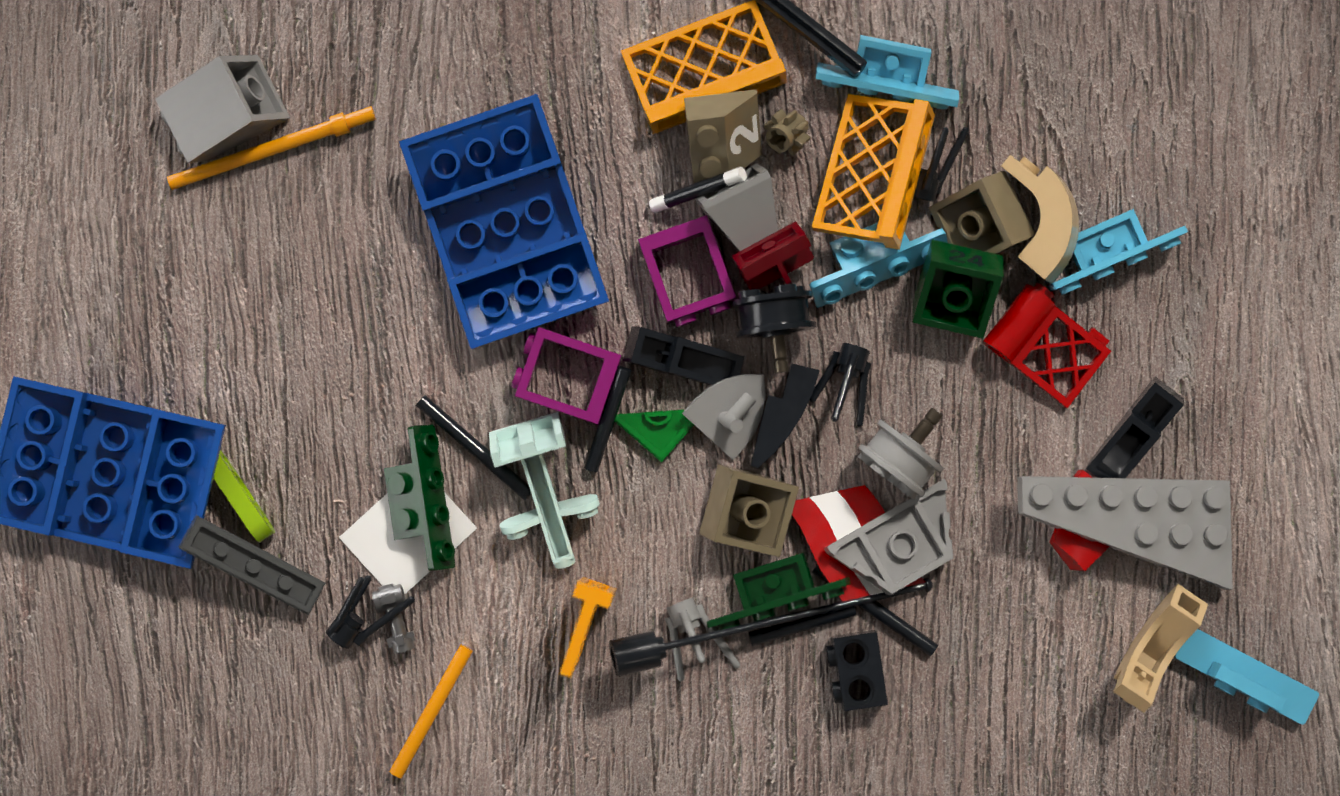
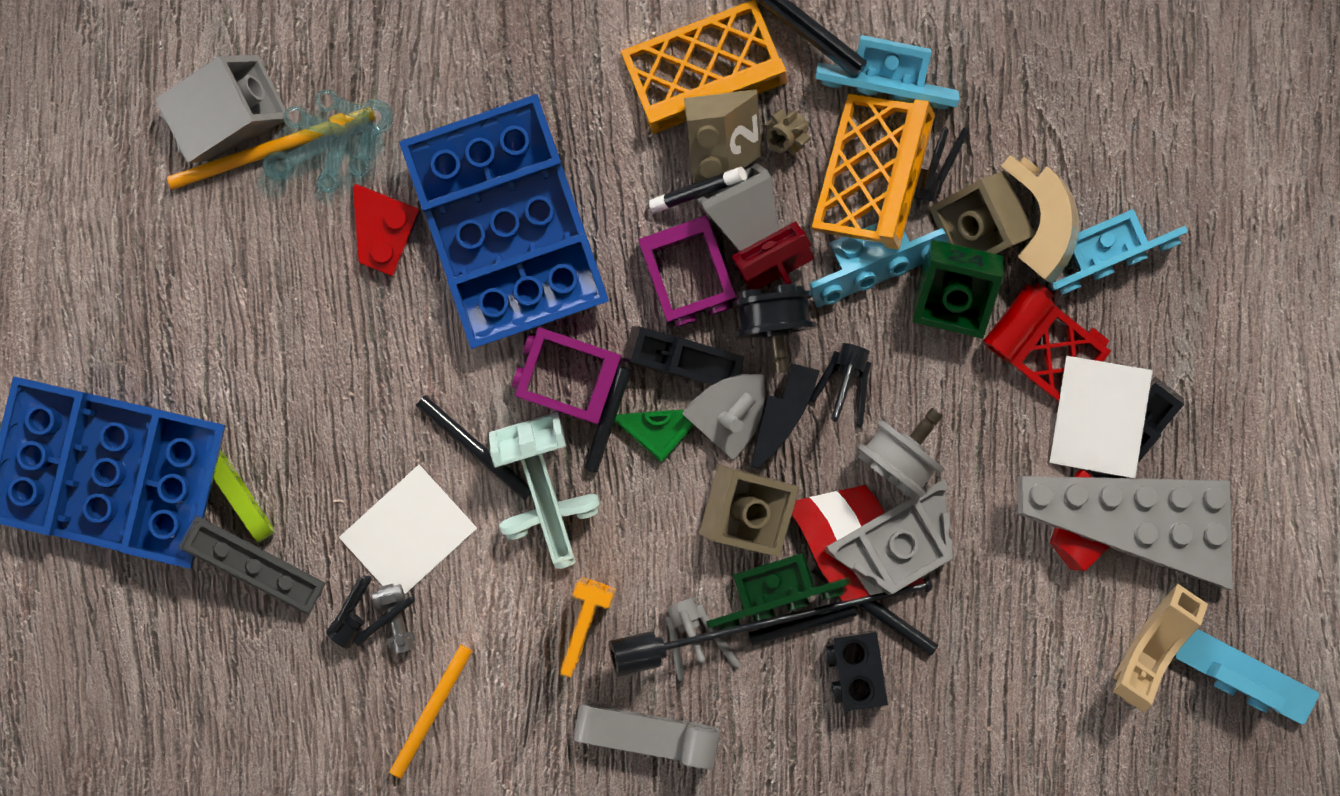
dark green bracket [384,425,455,571] -> none
none -> clear light blue plant [263,89,393,193]
none -> red wing [353,183,421,277]
none -> light grey beam [573,703,720,769]
none -> white sticker [1050,356,1153,478]

